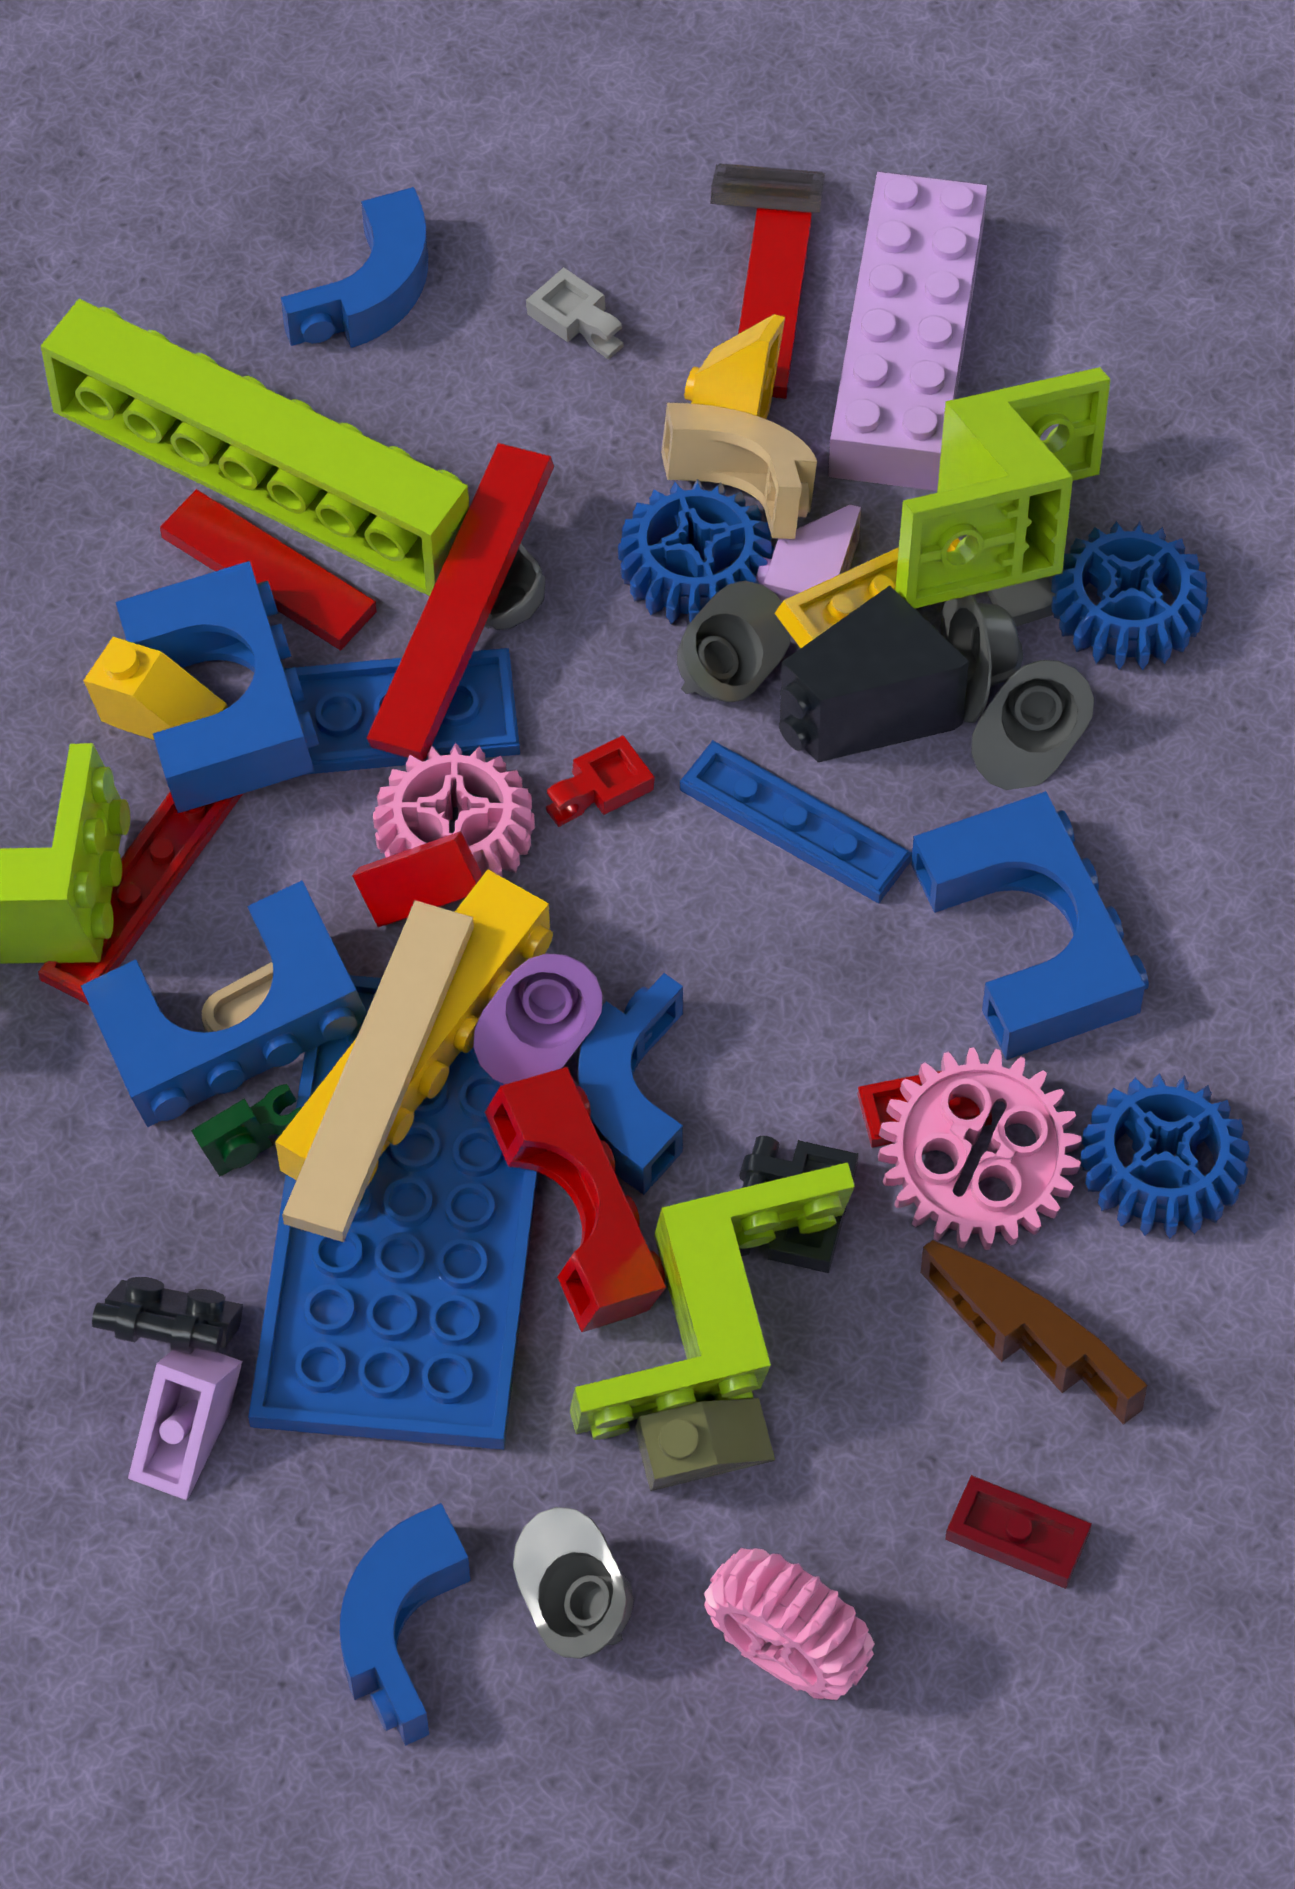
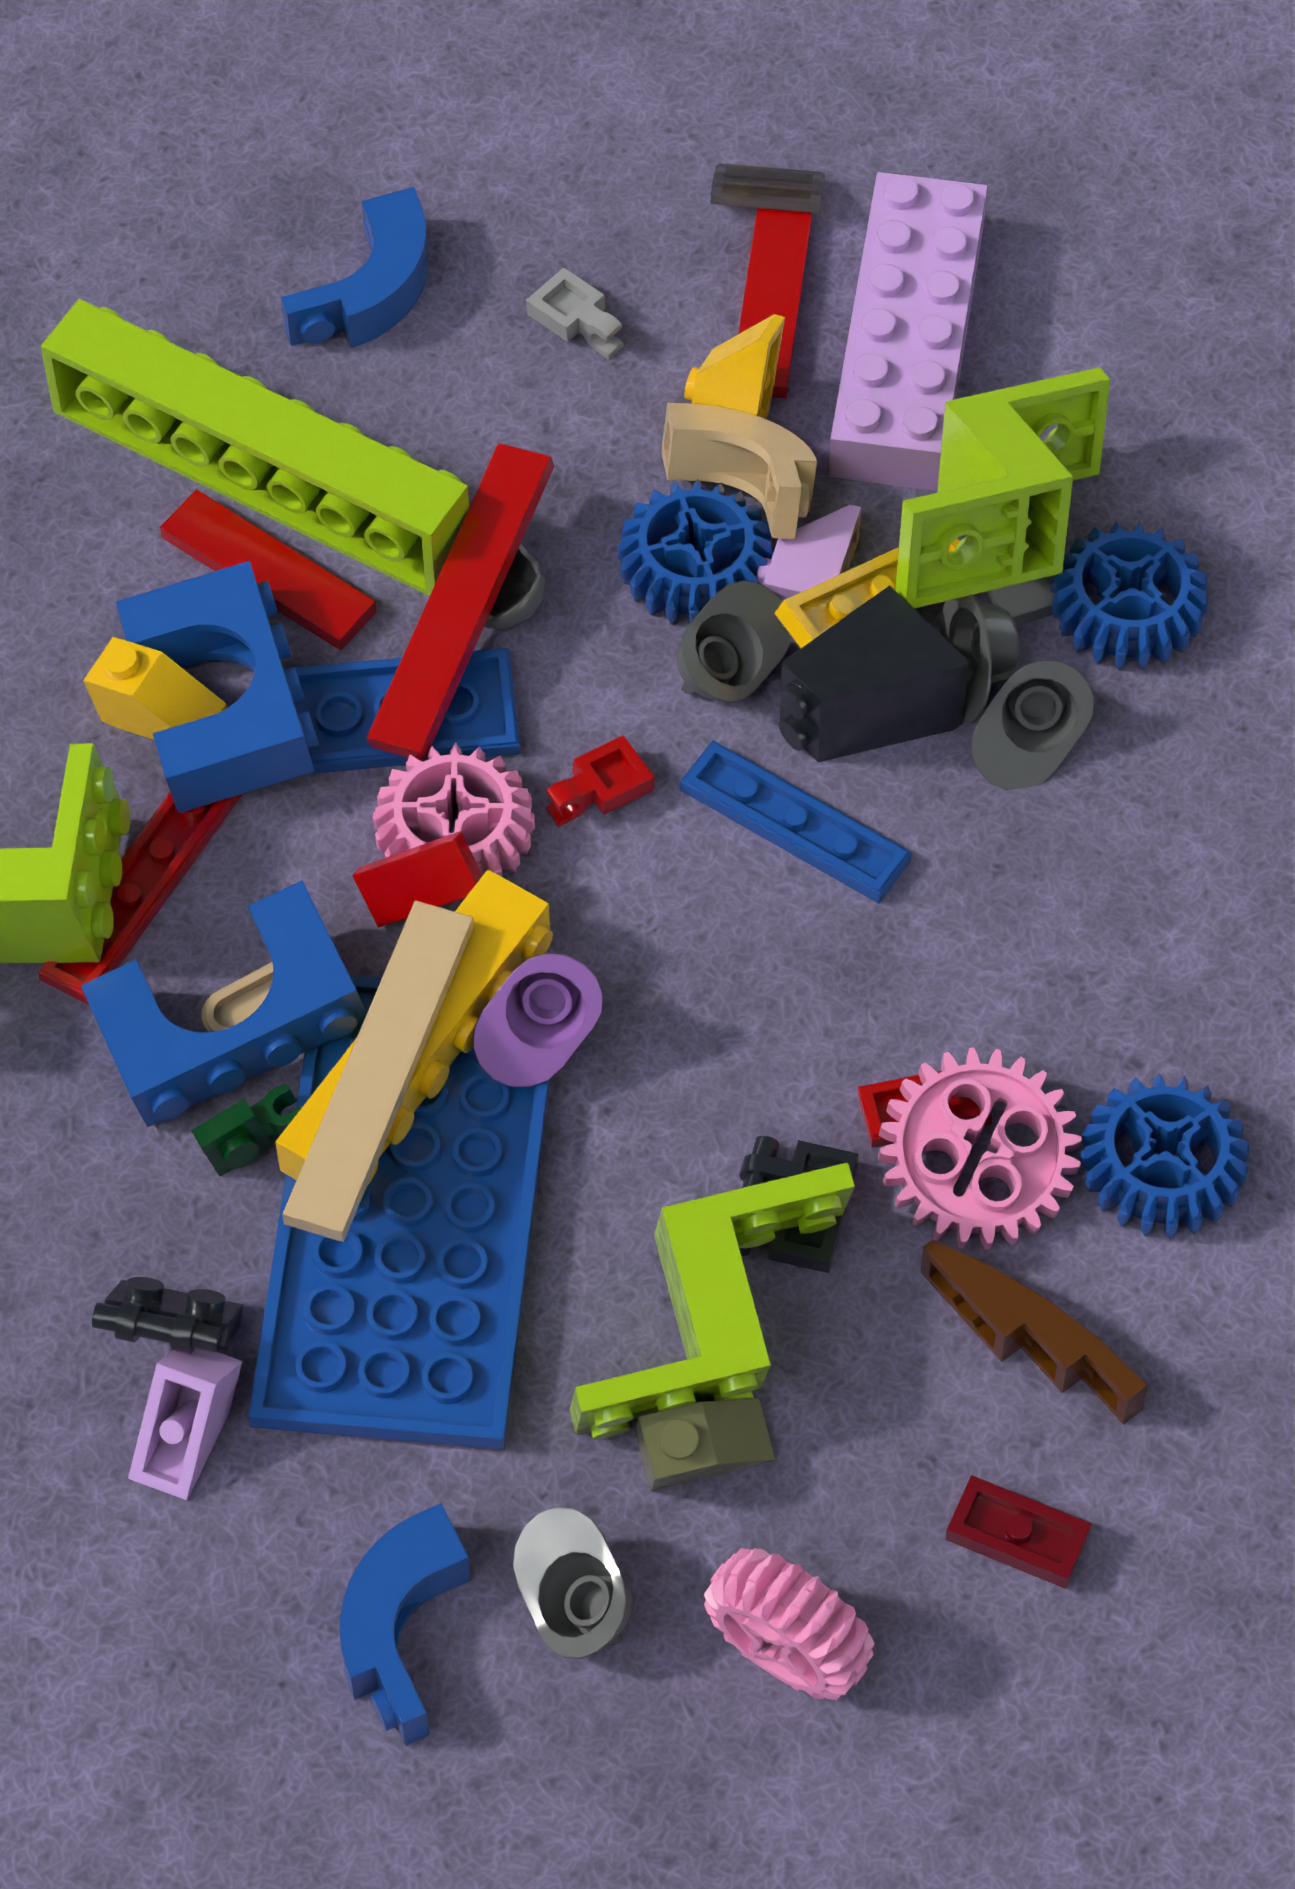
red arch [485,1067,666,1332] -> none
blue arch [578,973,683,1195] -> none
blue arch [911,791,1149,1060] -> none

